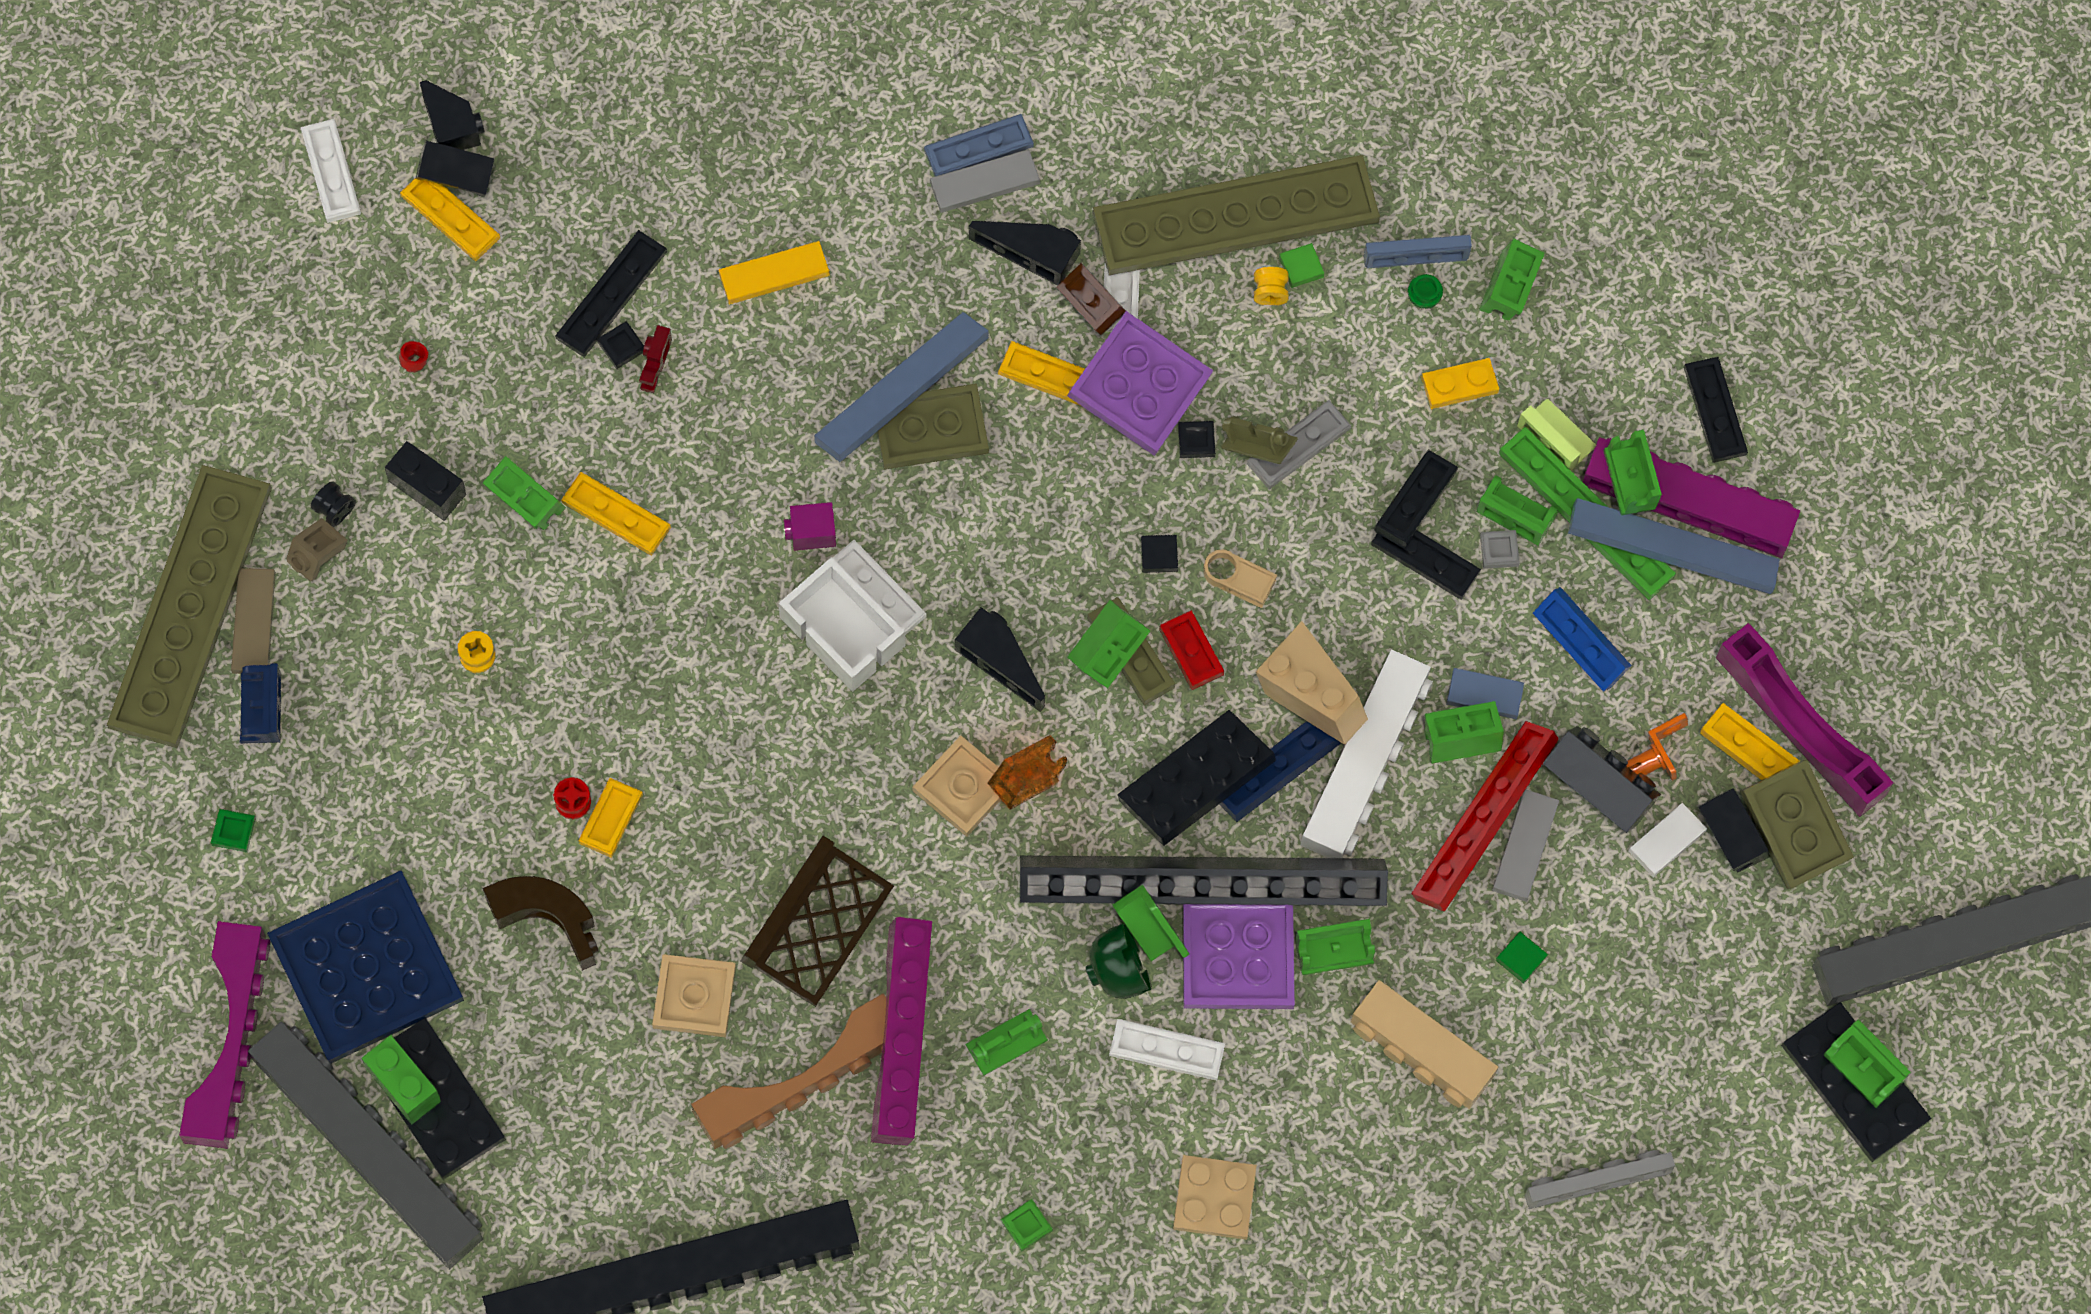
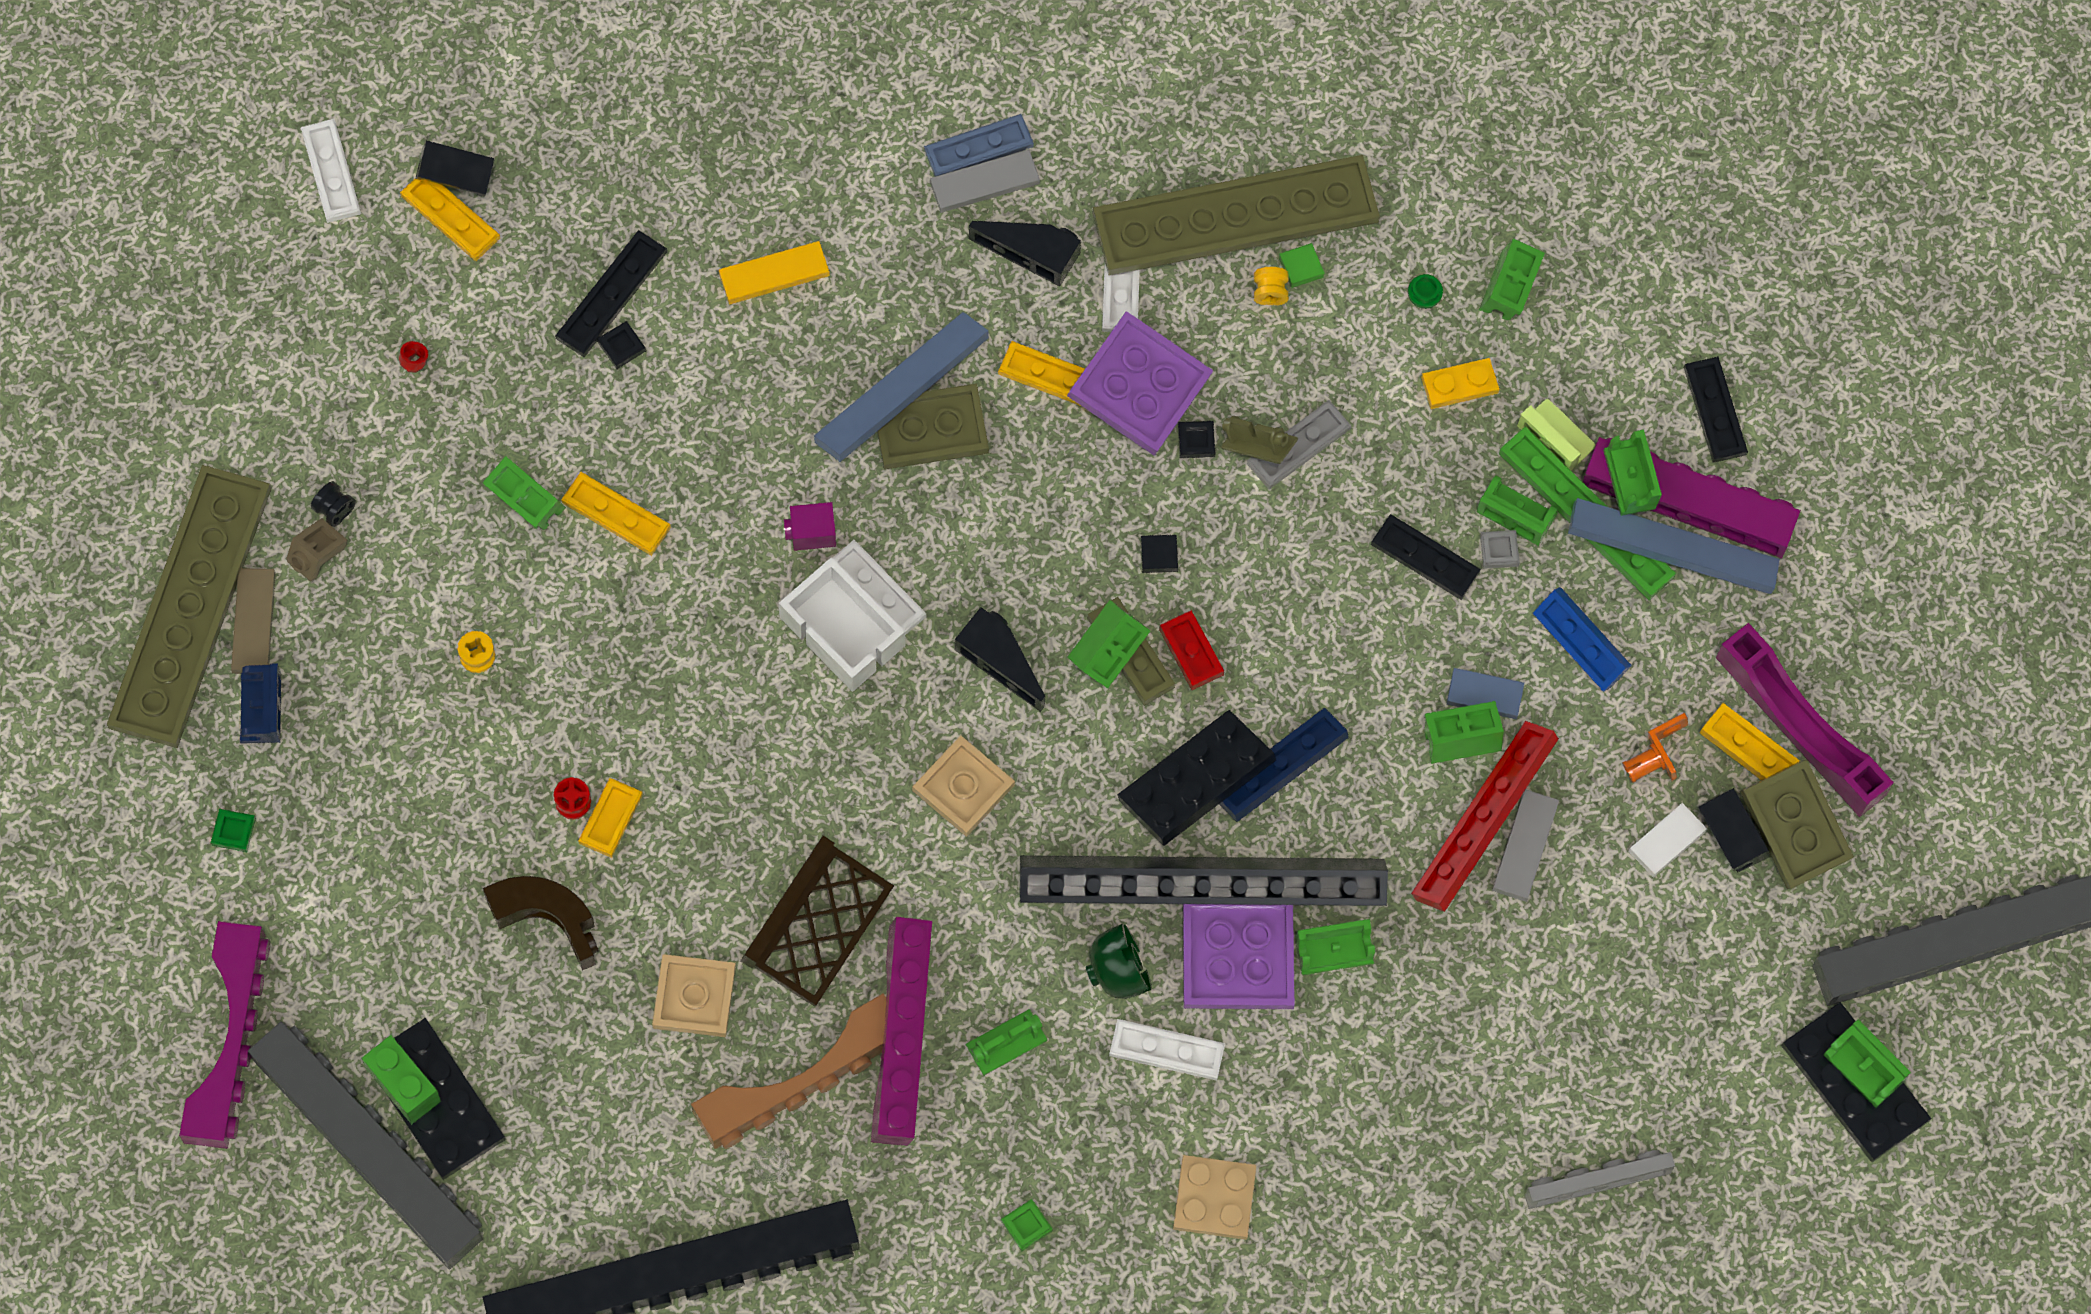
dark blue plate [267,870,464,1064] -> none
black brick [385,441,466,521] -> none
black slope [420,80,485,150] -> none
dark red plate [639,325,672,394] -> none
clear orange hinge [987,735,1067,810] -> none
reddish brown plate [1056,263,1126,335] -> none
bright green panel [1113,885,1190,962] -> none
tan piece [1203,549,1277,608] -> none
tan wedge [1256,621,1368,745] -> none
white brick [1300,649,1433,858] -> none
tan brick [1350,980,1499,1110] -> none
sand blue tile [1363,235,1472,268] -> none
black tile [1374,449,1458,549] -> none
green tile [1496,931,1548,984] -> none
black brick [1543,726,1661,833] -> none

